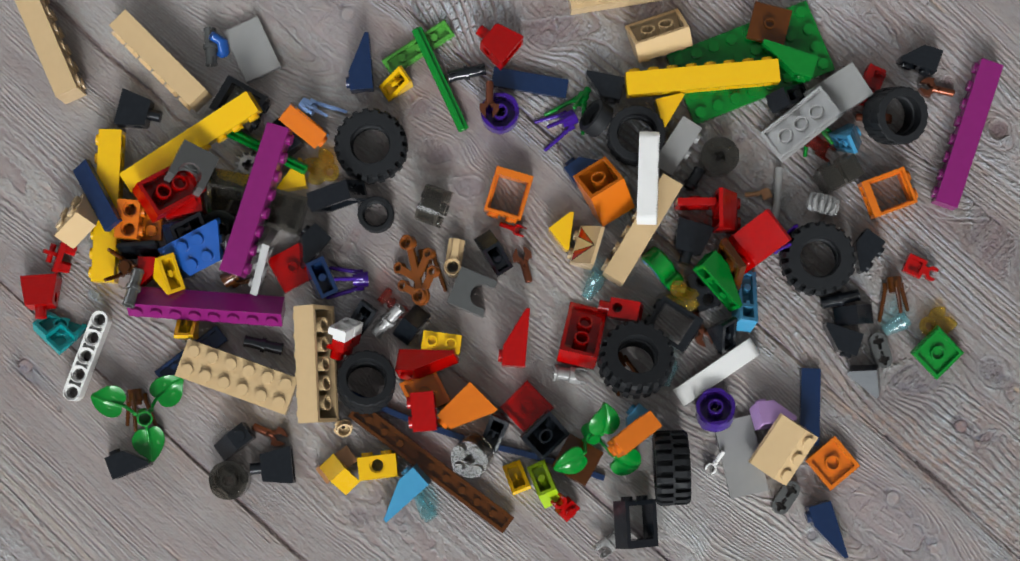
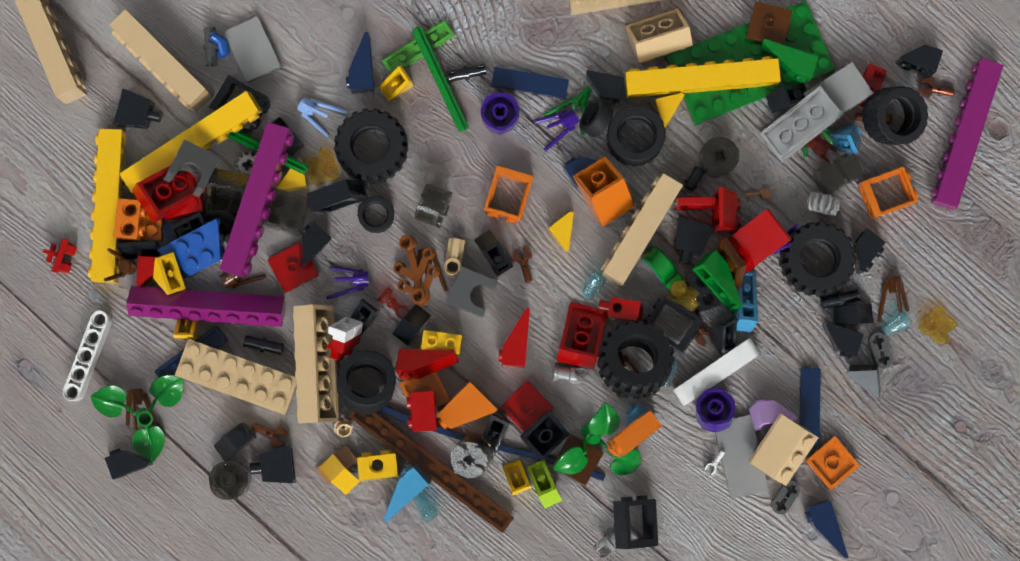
red torso [20,273,62,319] -> none
teal slope [33,312,87,355] -> none
tan slope [54,193,98,249] -> none
dark blue tile [73,159,122,232] -> none
dark grey pin [122,268,144,308] -> none
light grey wing [248,229,279,296] -> none
orange window [278,103,328,149] -> none
dark blue slope [305,256,339,299] -> none
light grey pin [371,303,405,338] -> none
red torso [476,23,524,70] -> none
copper bar [480,81,499,118] -> none
red hand [499,222,527,237] -> none
red plate [550,492,580,522] -> none
tan slope [567,226,605,270] -> none
white beam [637,131,660,225] -> none
black tyre [652,430,691,506] -> none
light grey brick [659,116,702,177] -> none
light grey bar [772,167,783,221] -> none
red plate [901,253,939,282] -> none
green tile [909,325,964,380] -> none

